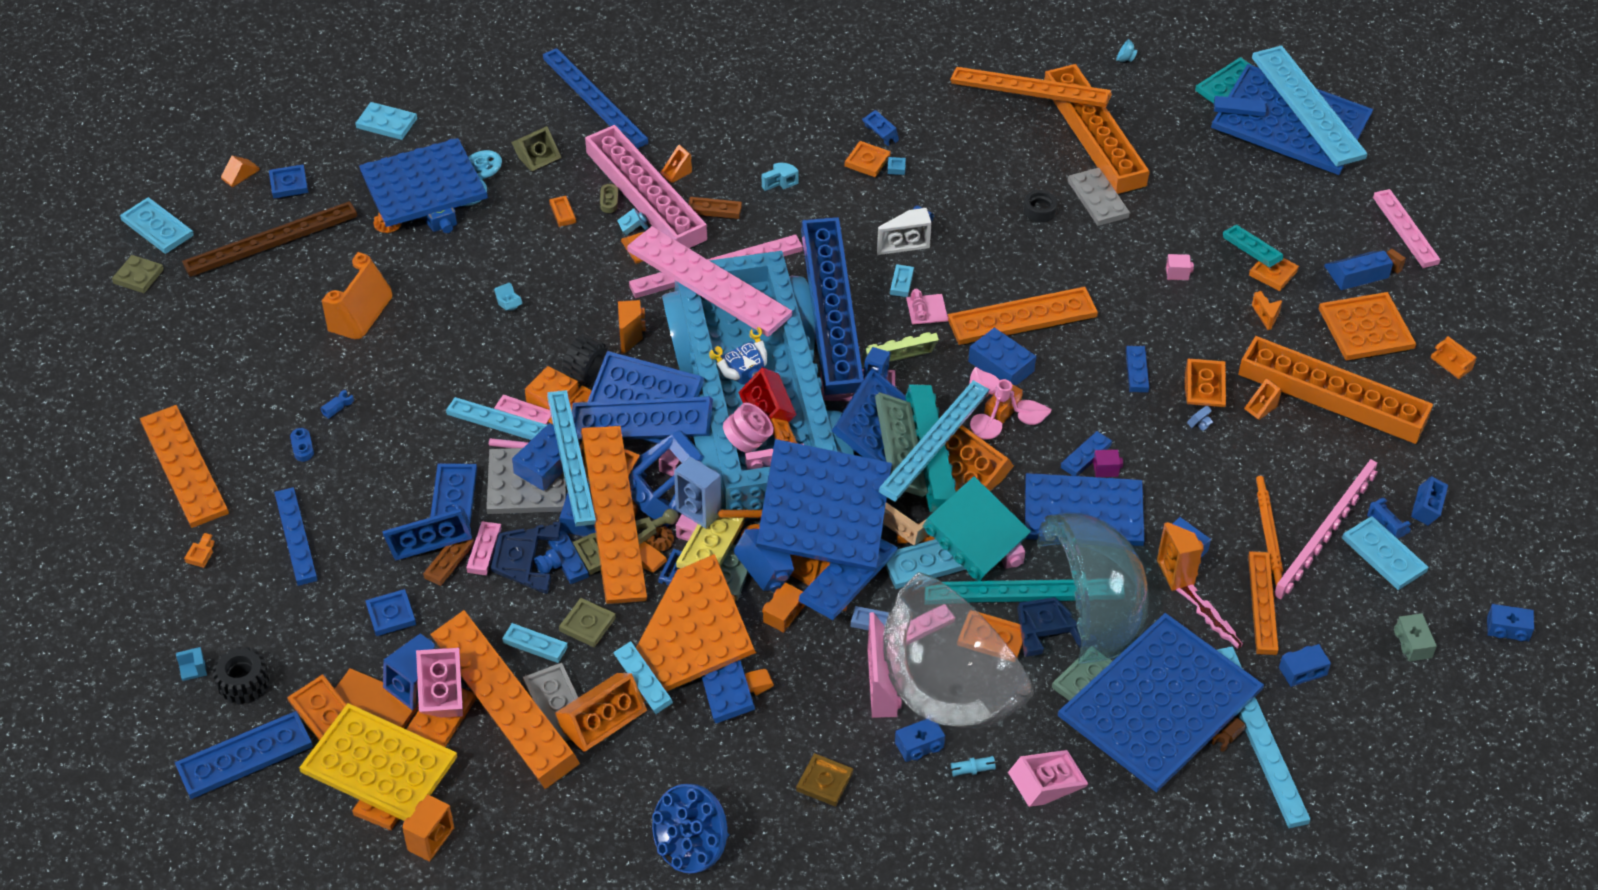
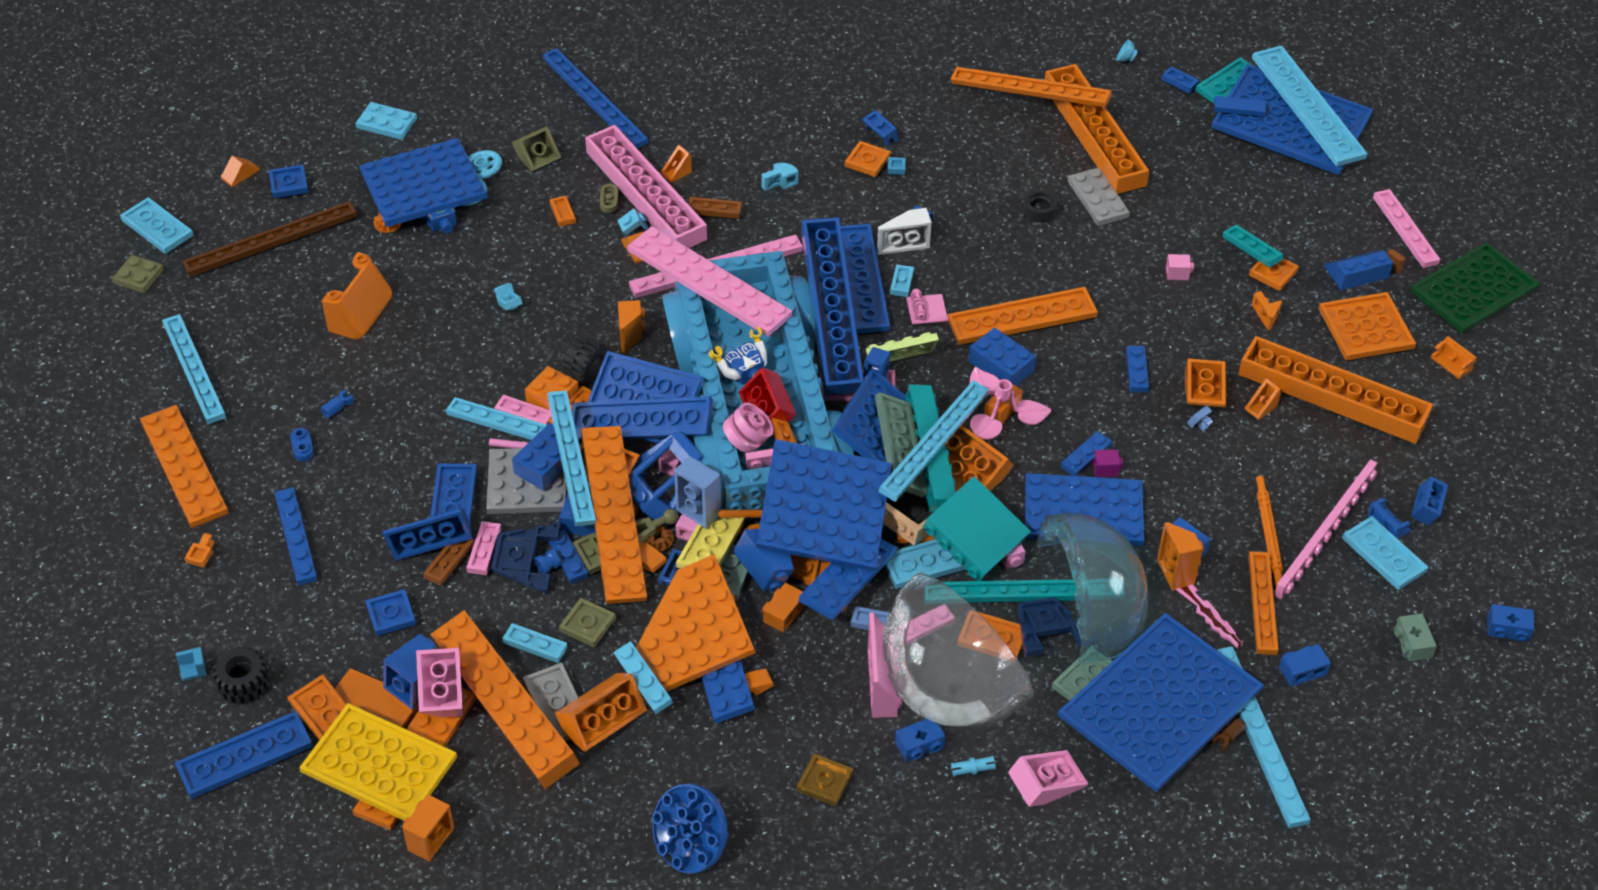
none -> medium azure plate [162,314,226,424]
none -> blue plate [840,224,890,334]
none -> blue plate [1161,66,1199,93]
none -> dark green plate [1410,242,1540,334]

